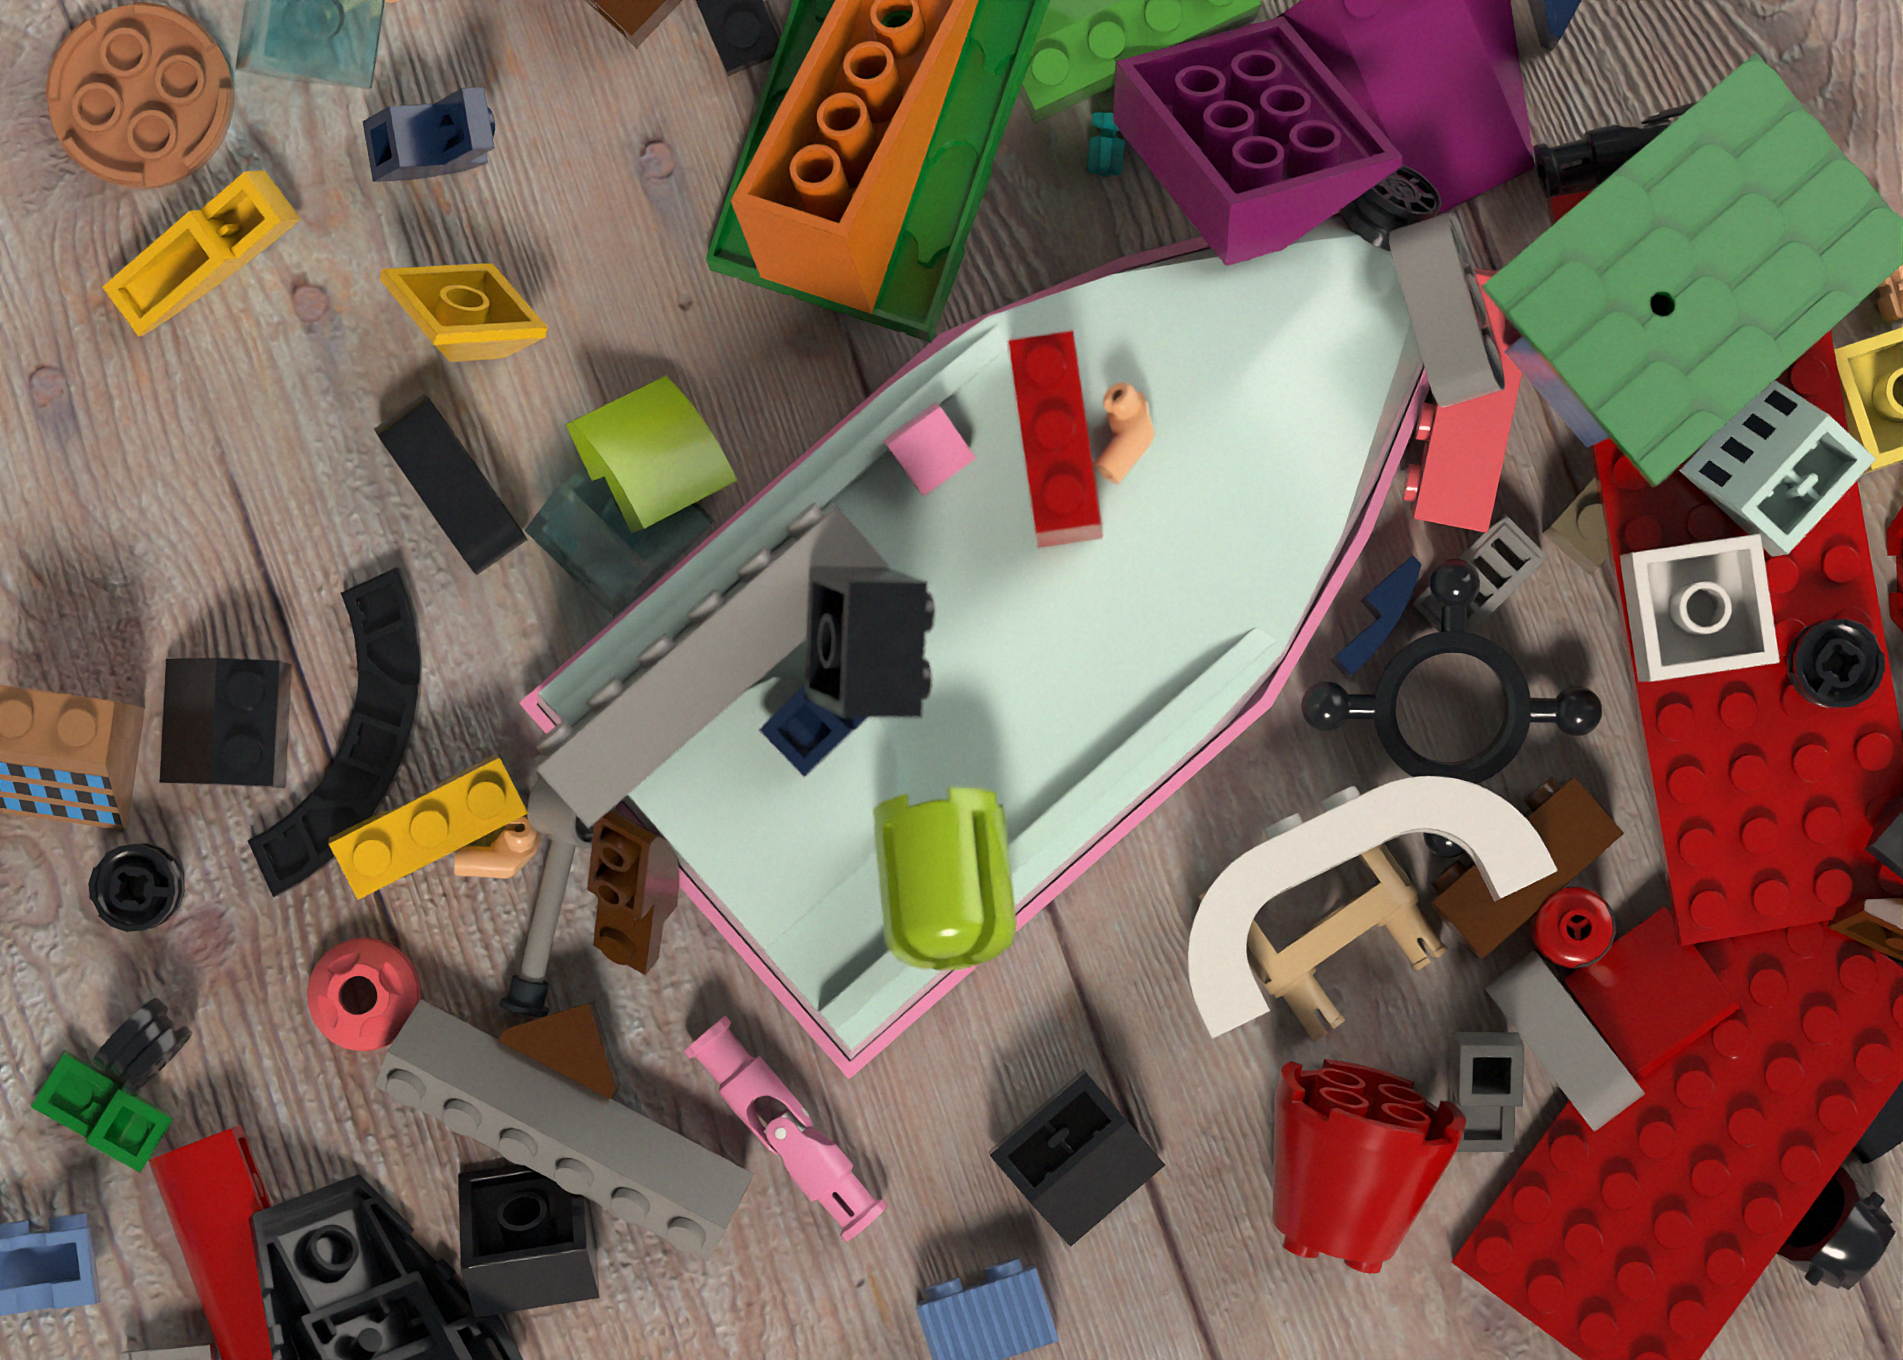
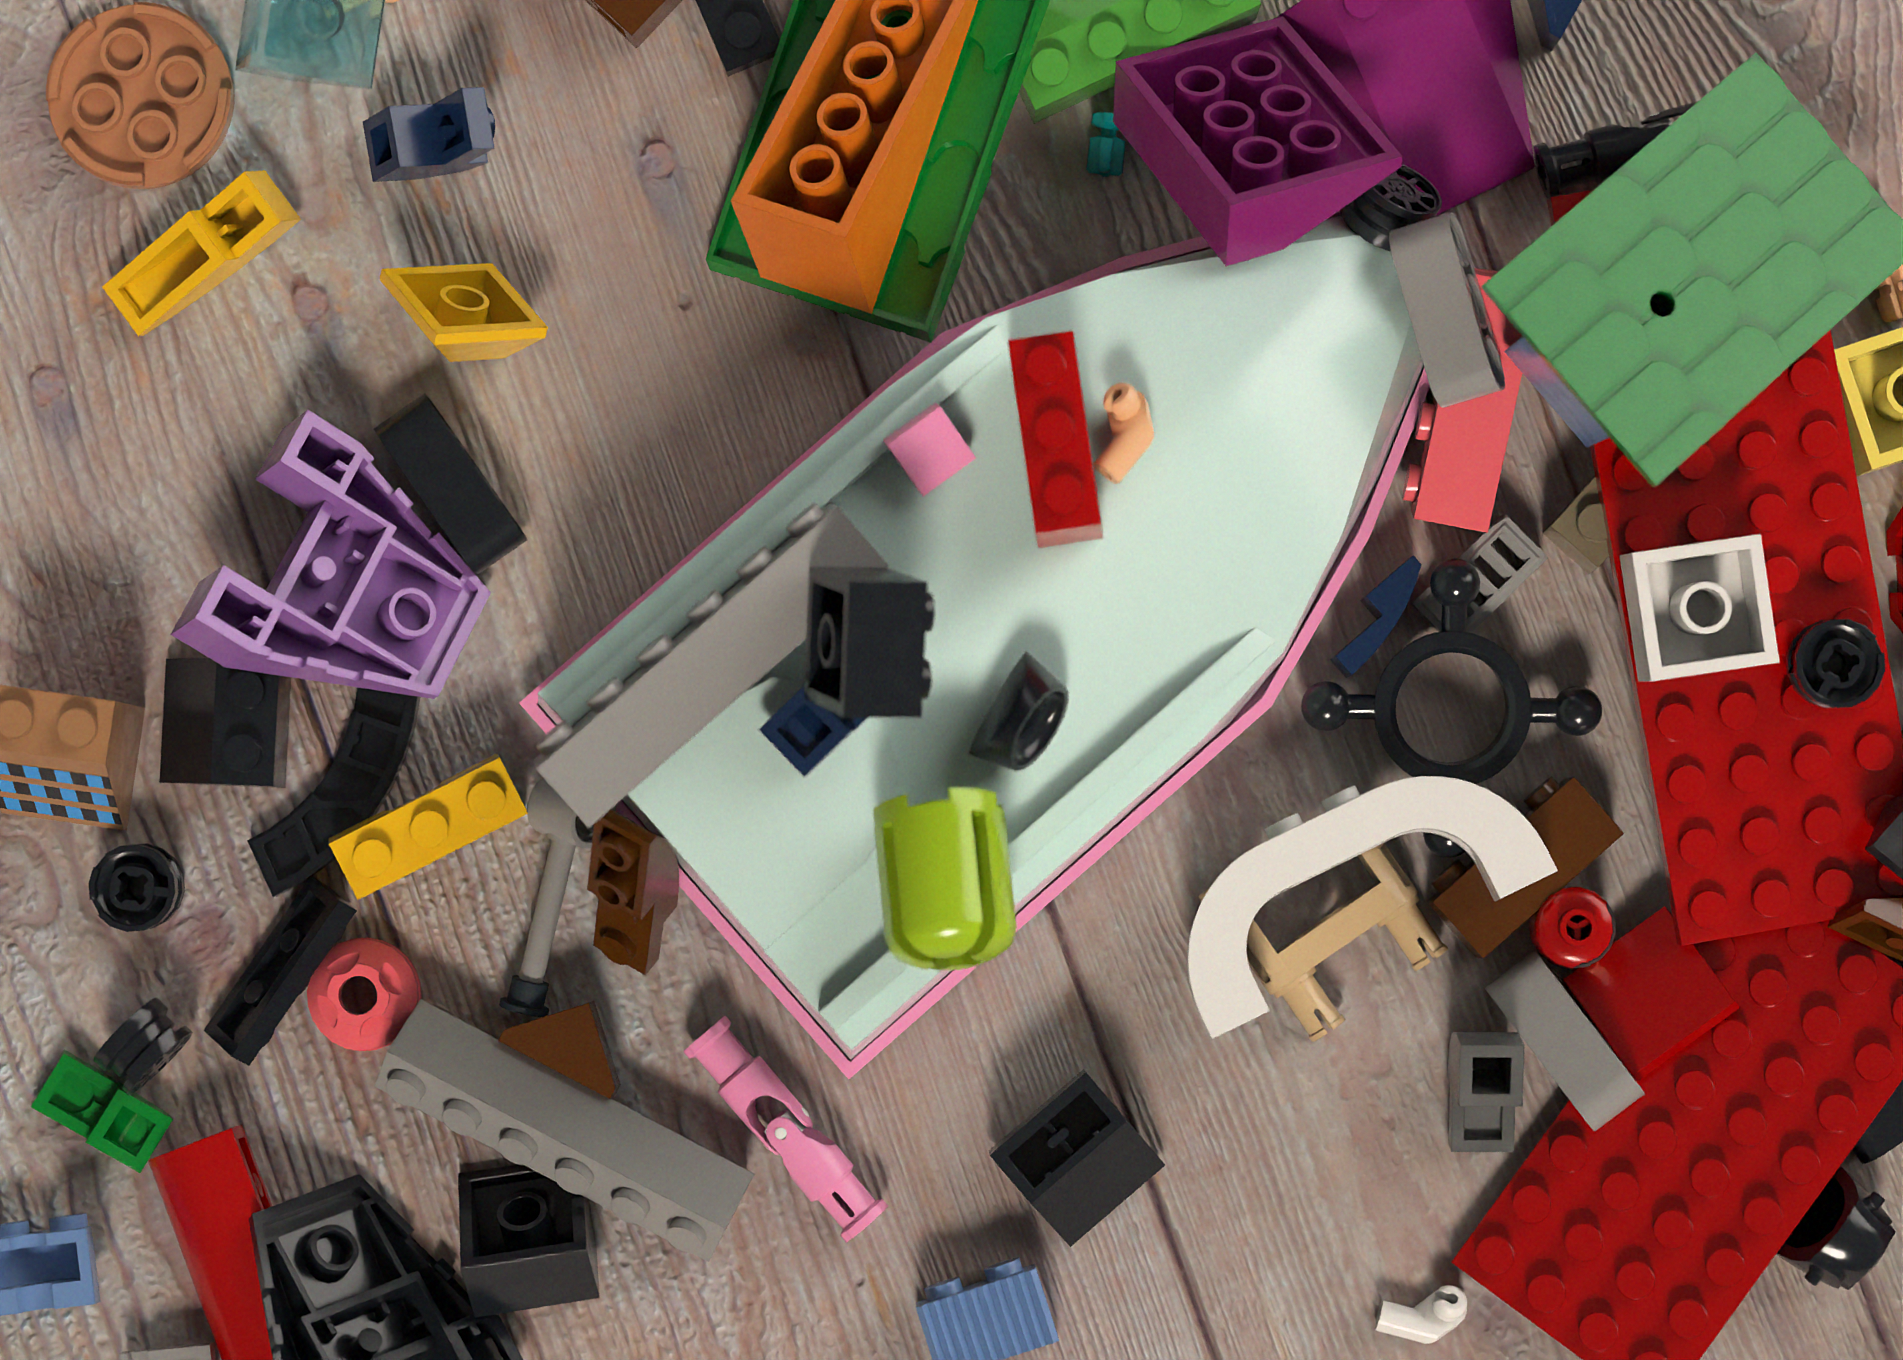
light nougat arm [454,816,541,879] -> none
clear light blue slope [524,466,714,617] -> none
lime slope [565,375,738,533] -> none
red cone [1272,1059,1466,1274] -> none
light aqua slope [1679,380,1876,557] -> none
none -> medium lavender wedge [170,410,491,699]
none -> black plate [204,876,357,1066]
none -> black piece [969,651,1069,771]
none -> white arm [1375,1285,1467,1344]

